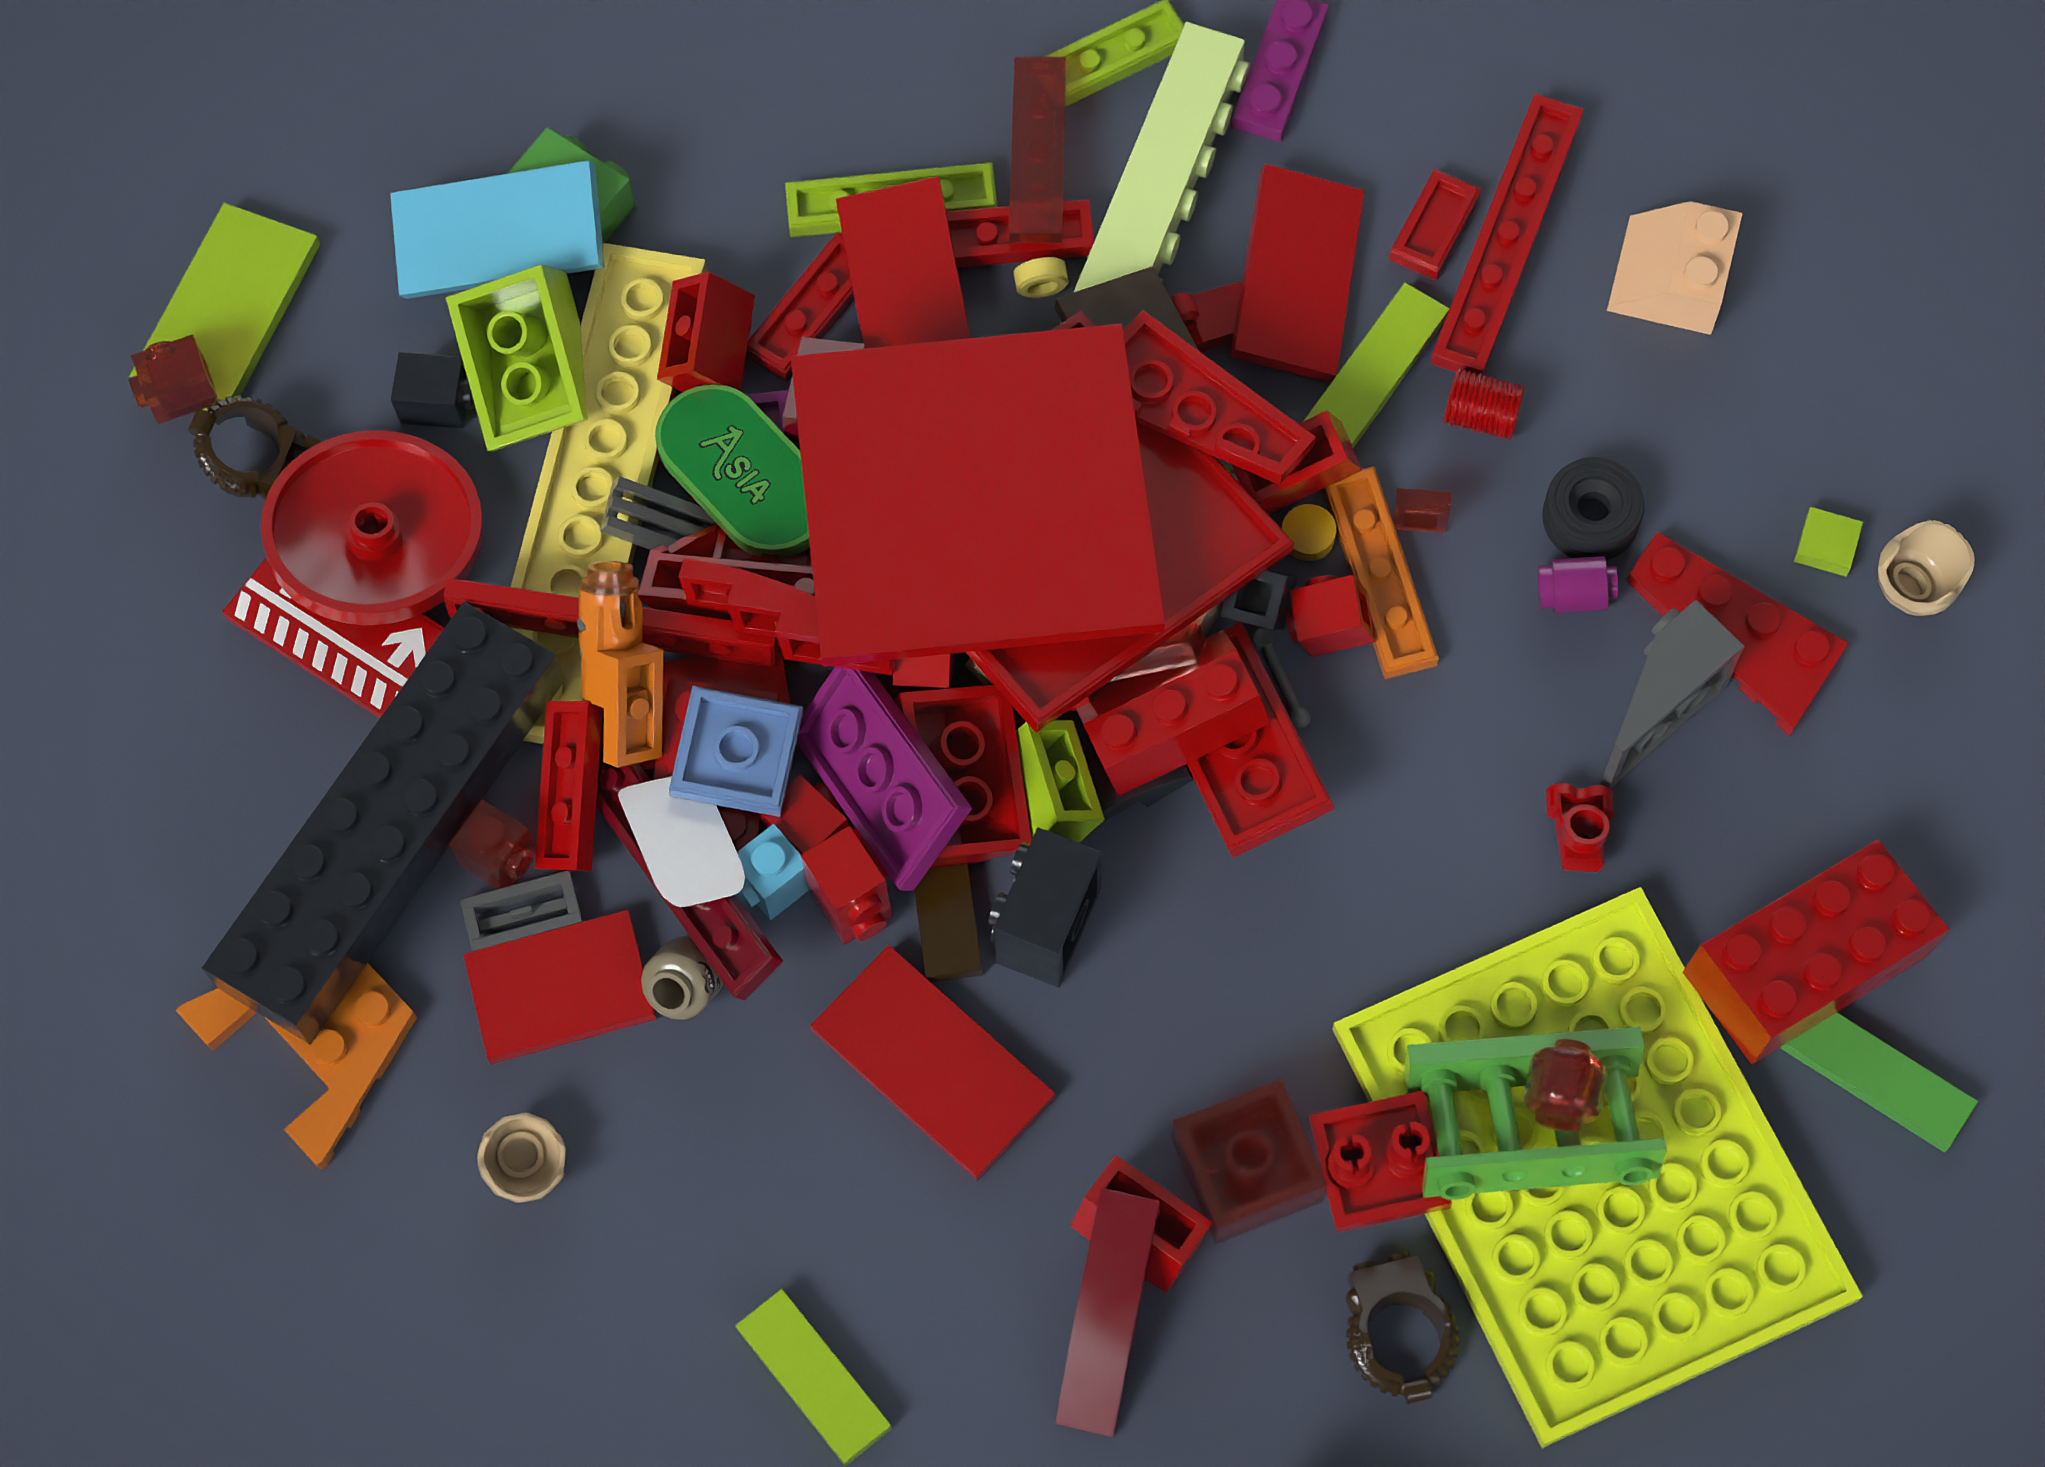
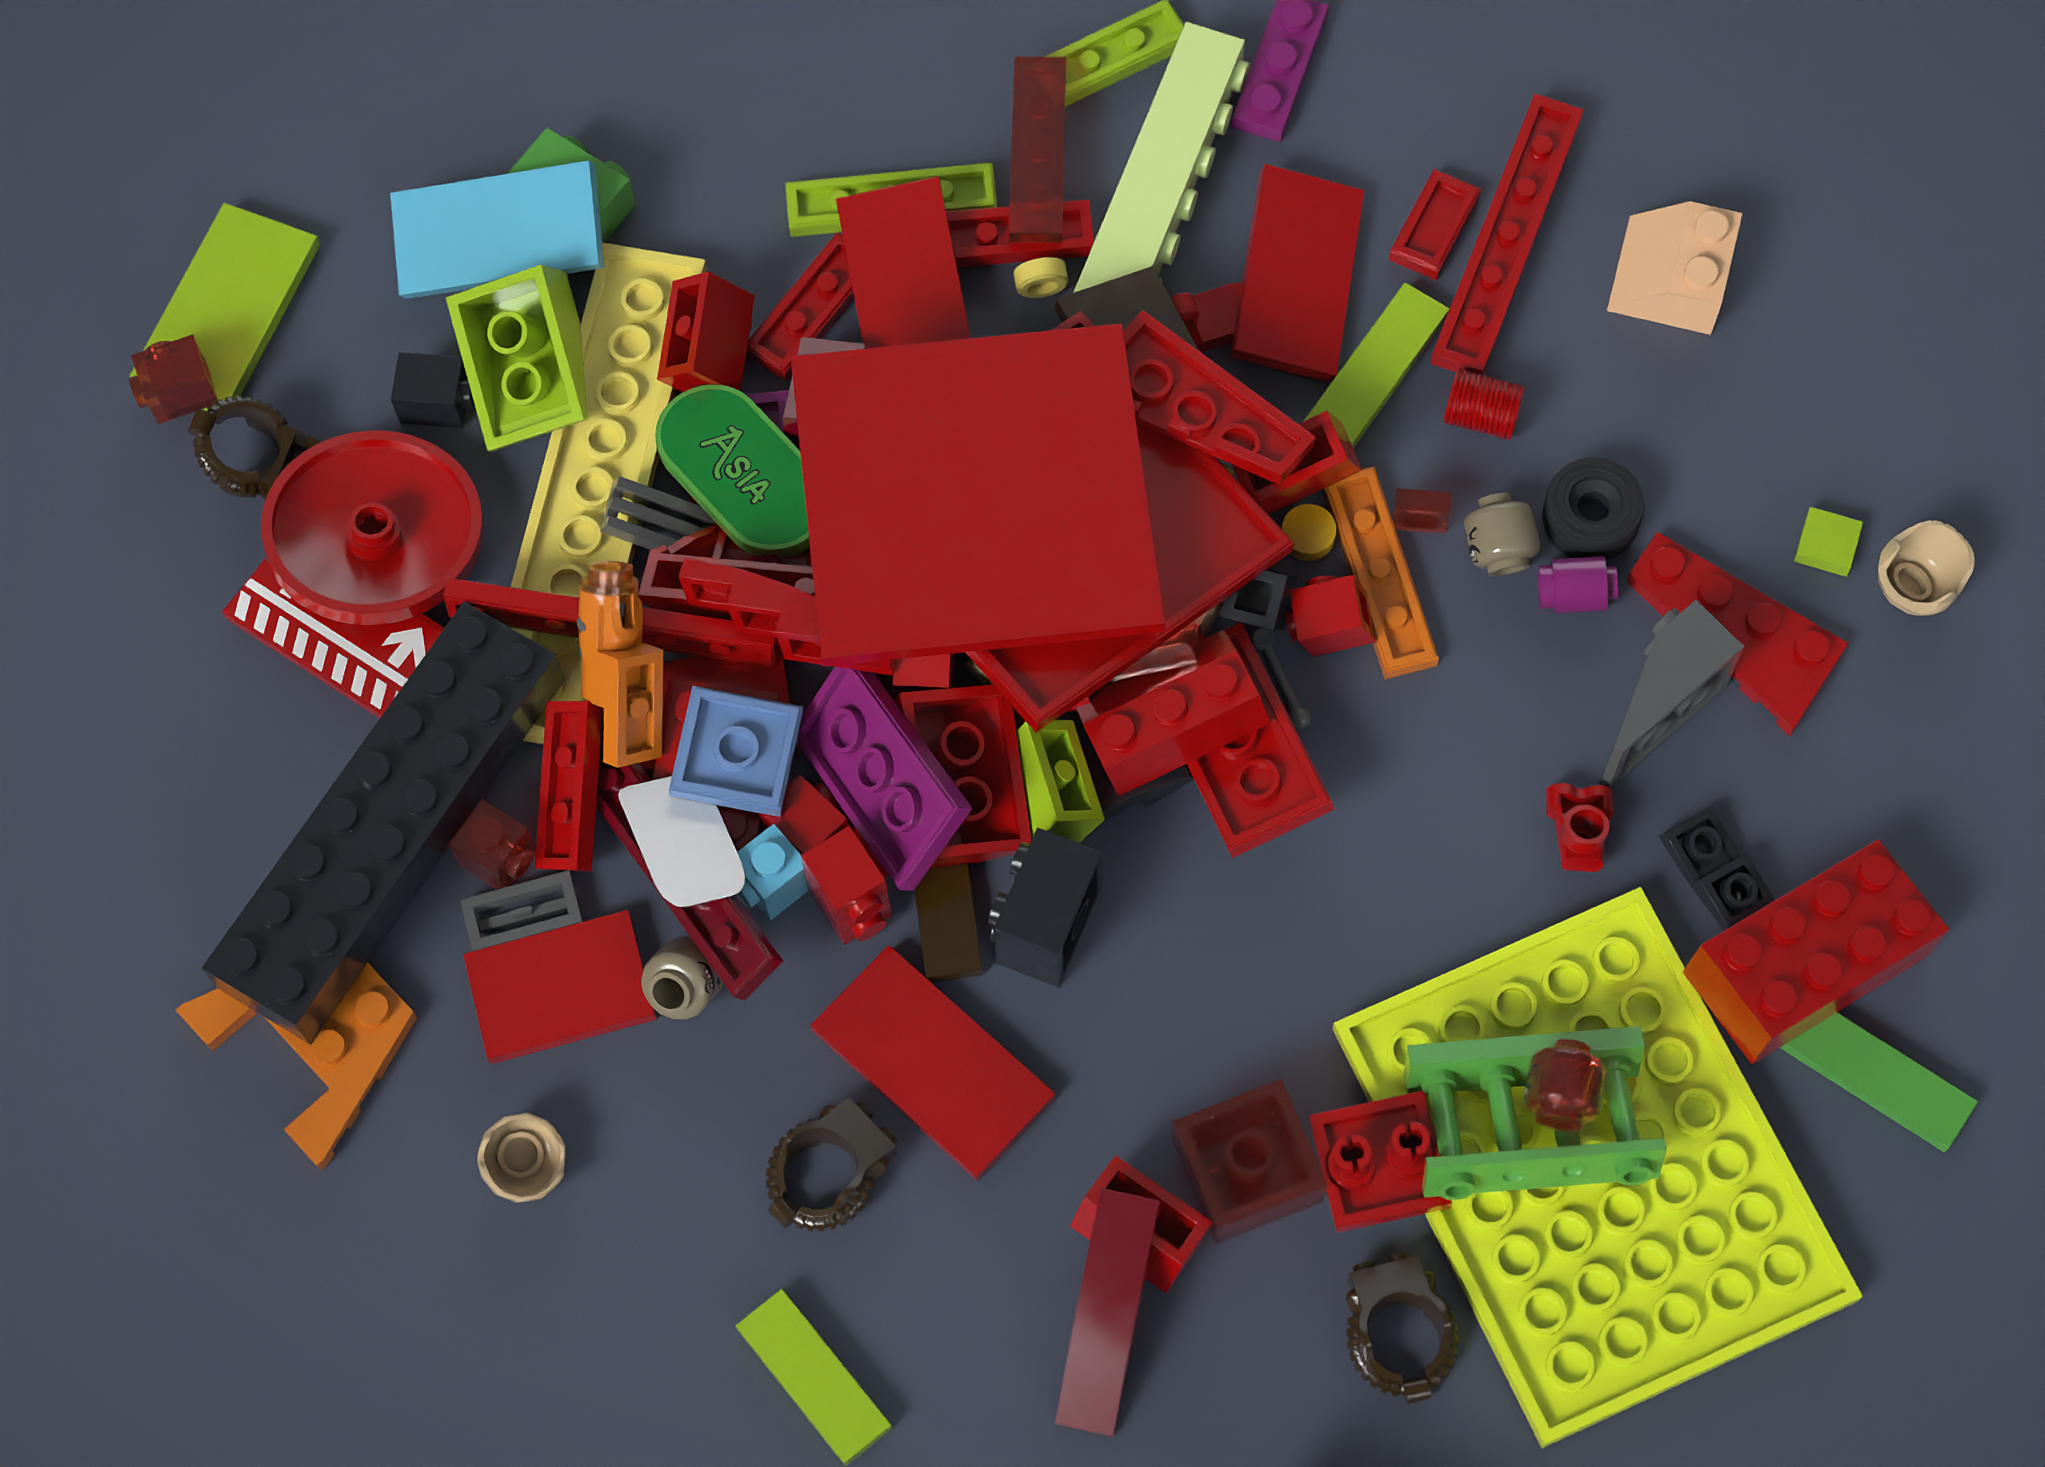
none -> dark brown piece [766,1098,898,1232]
none -> dark tan head [1464,492,1540,576]
none -> black slope [1659,806,1775,930]

